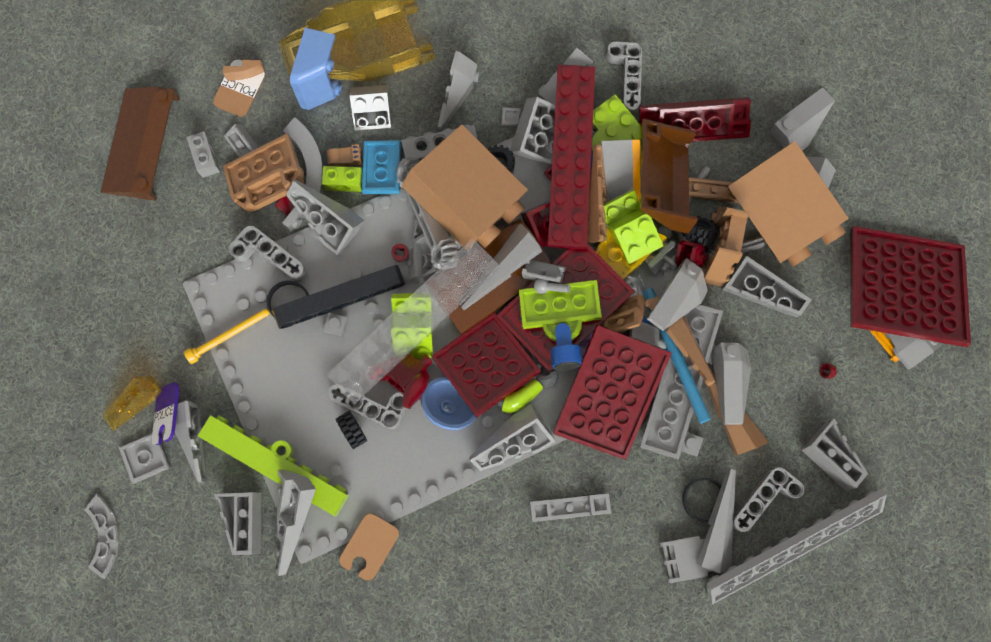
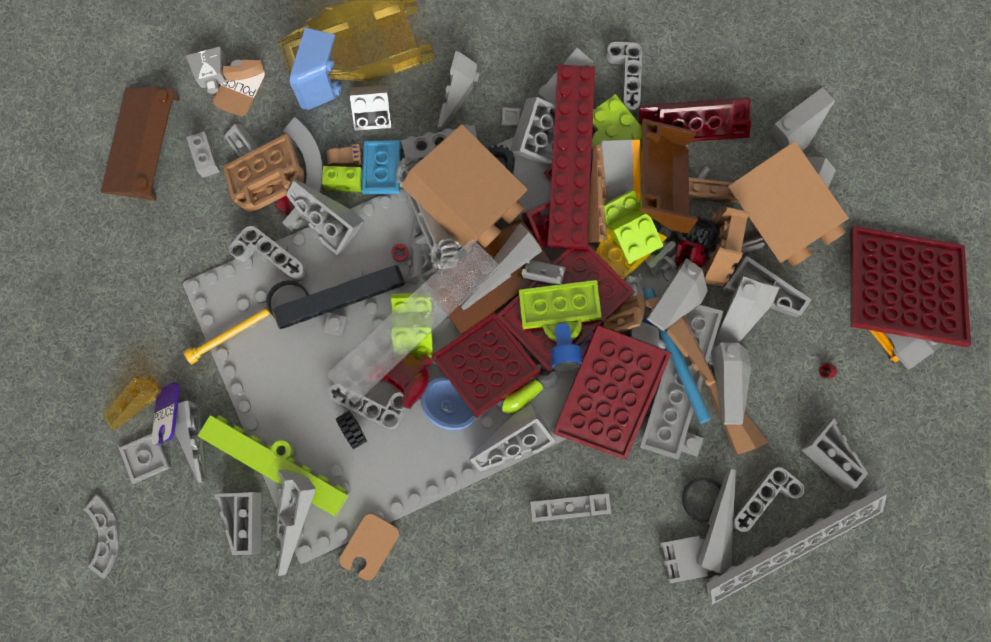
light grey bar [534,279,570,294] -> none
none -> light grey torso [186,47,227,94]
none -> light grey wedge [714,273,780,346]

